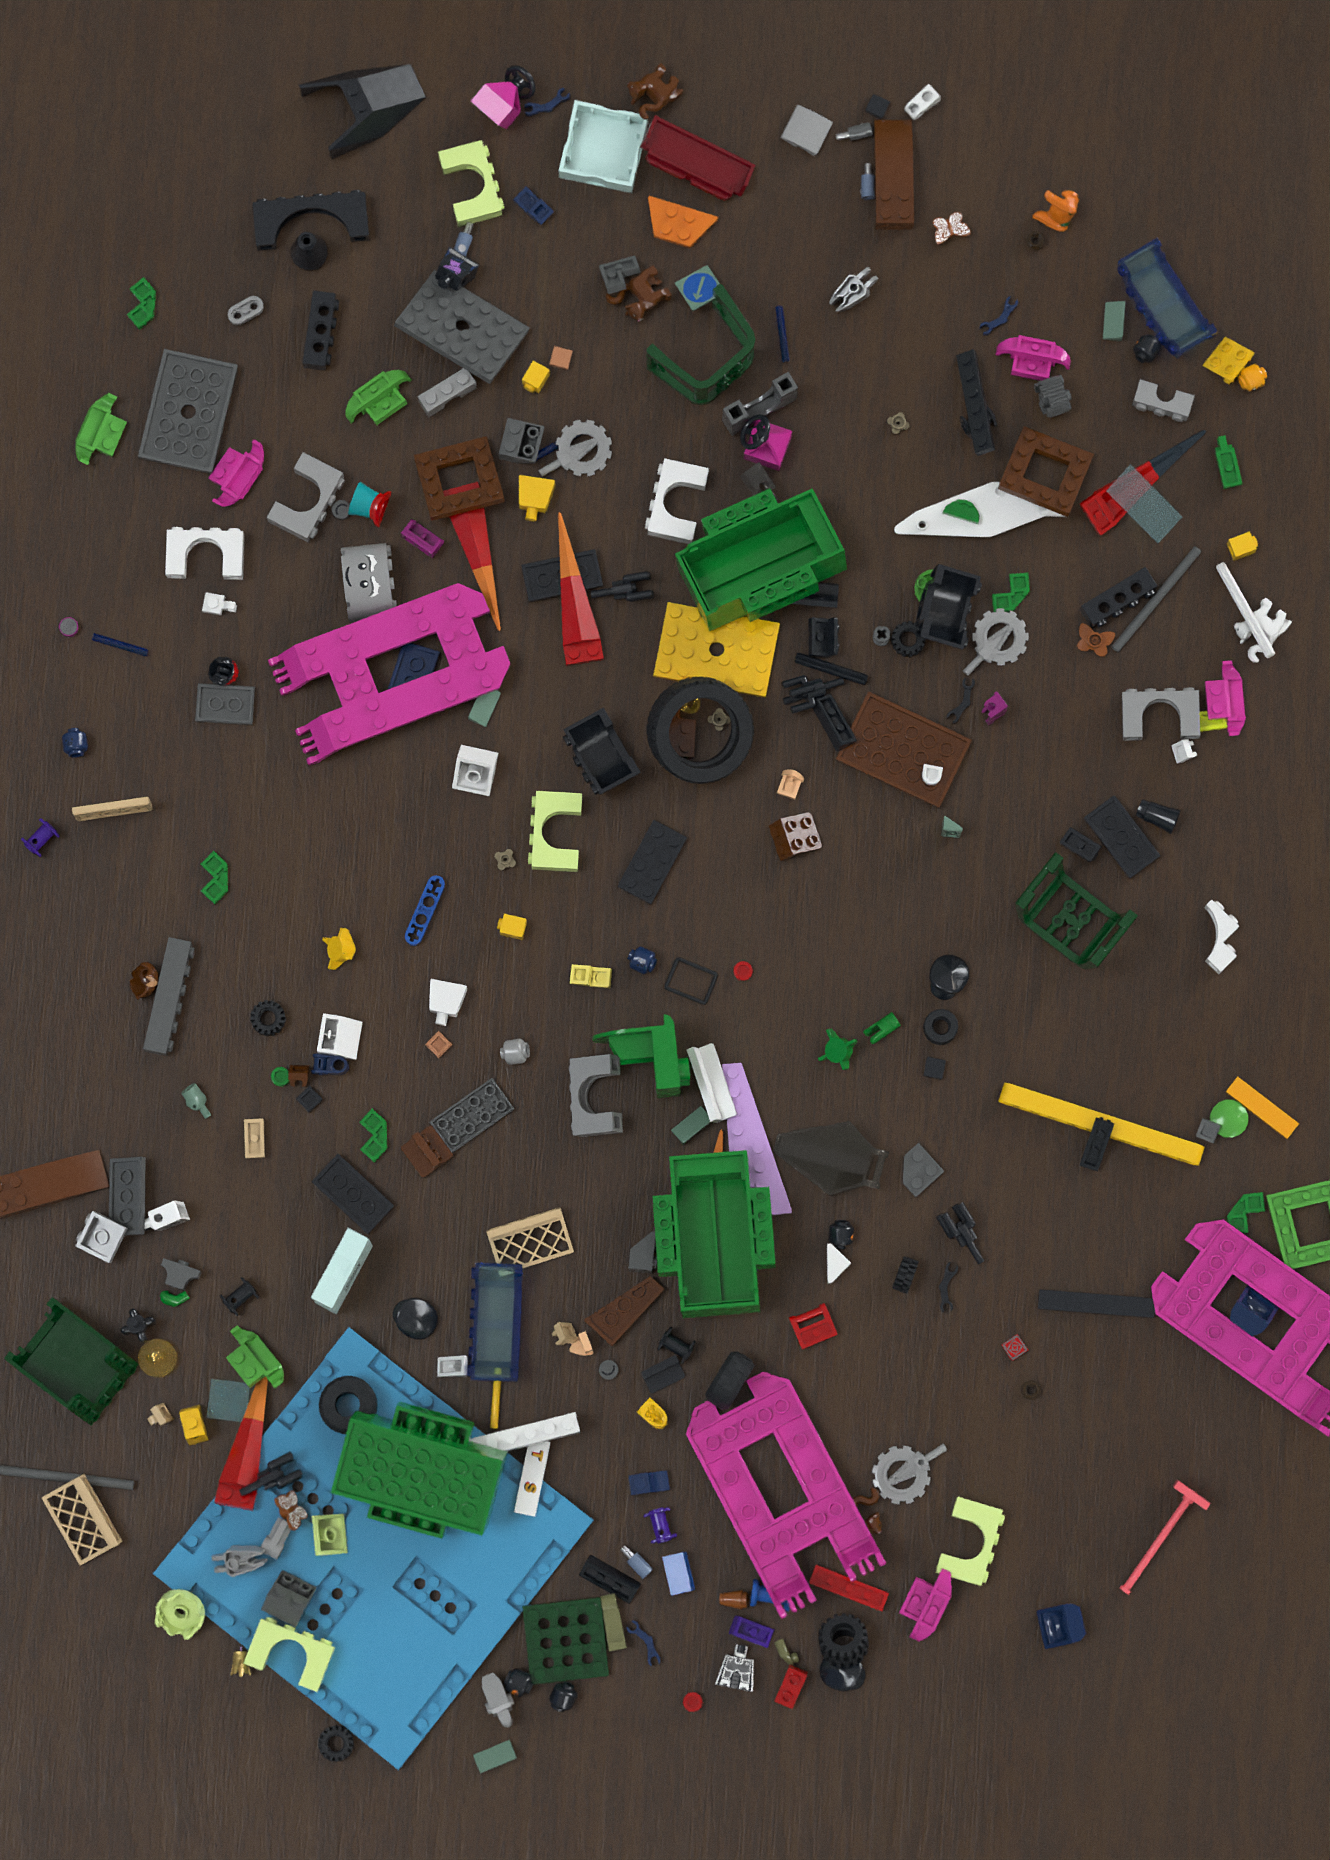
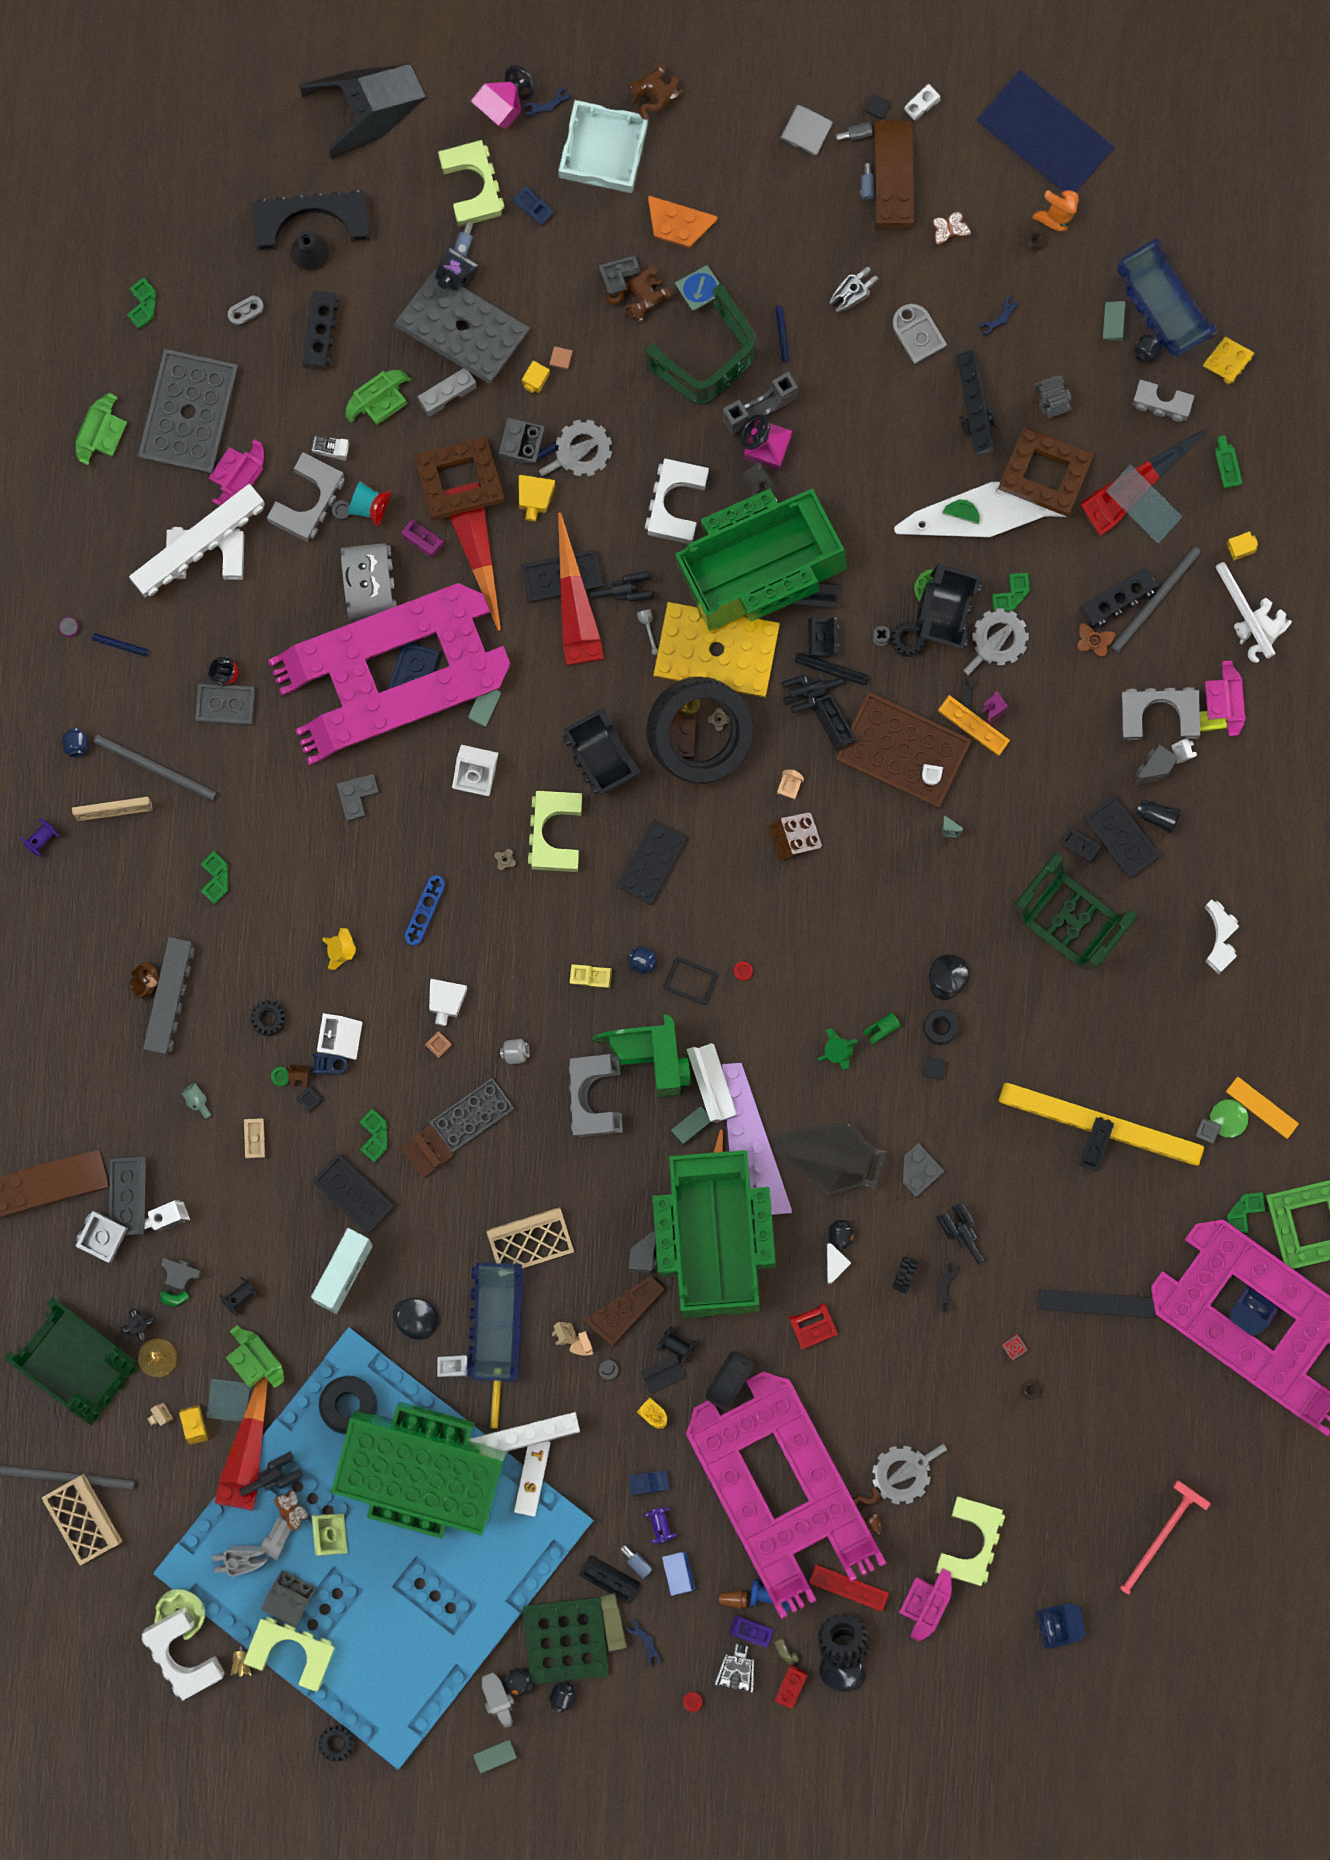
white plate [202,592,237,616] -> none
yellow brick [497,914,527,940] -> none
dark red slope [640,115,755,201] -> none
dark tan plate [887,412,909,434] -> none
dark pink plate [995,335,1071,381] -> none
light orange head [1238,364,1267,392] -> none
none -> dark grey piece [93,734,217,801]
none -> white brick [129,483,265,598]
none -> white arch [142,1606,225,1701]
none -> white leg [312,436,349,461]
none -> dark grey plate [337,774,379,821]
none -> light grey hinge [637,609,658,655]
none -> light grey tile [893,304,947,365]
none -> light orange tile [937,695,1010,756]
none -> clear blue piece [977,70,1114,192]
none -> dark grey slope [1135,745,1179,785]

